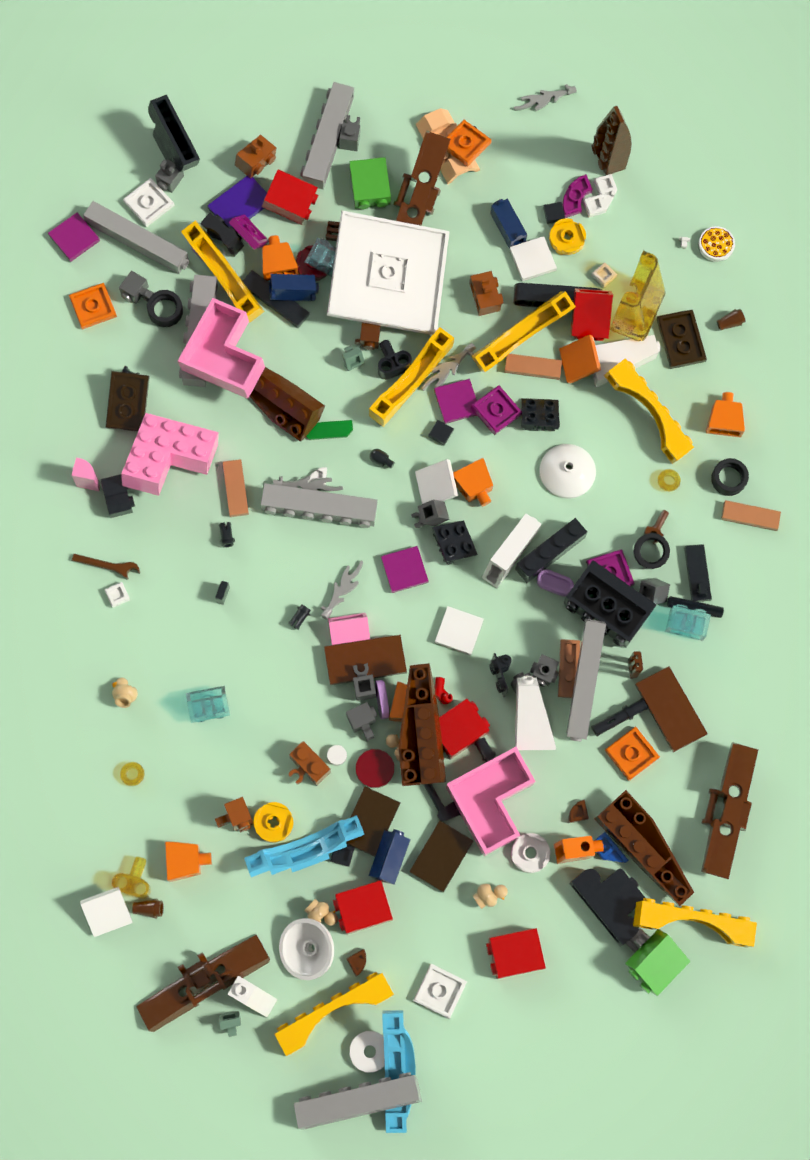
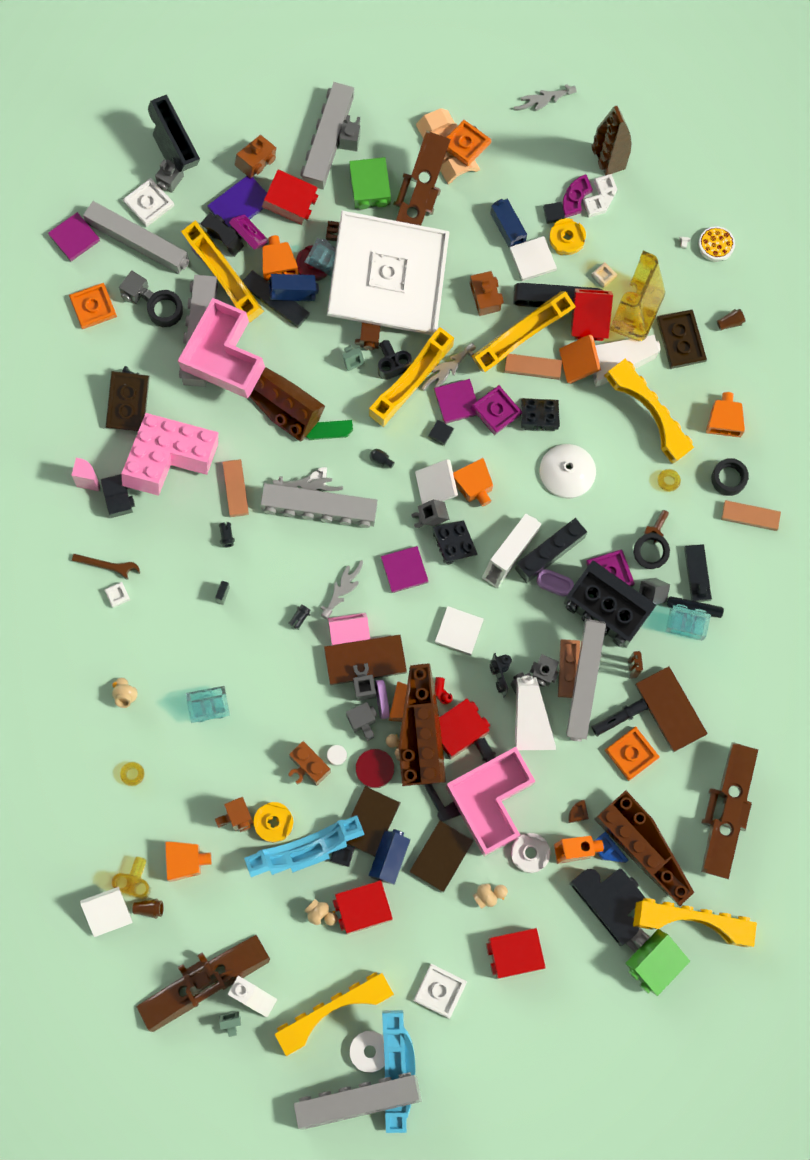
white dish [279,918,334,980] -> none
reddish brown tile [346,949,366,976] -> none

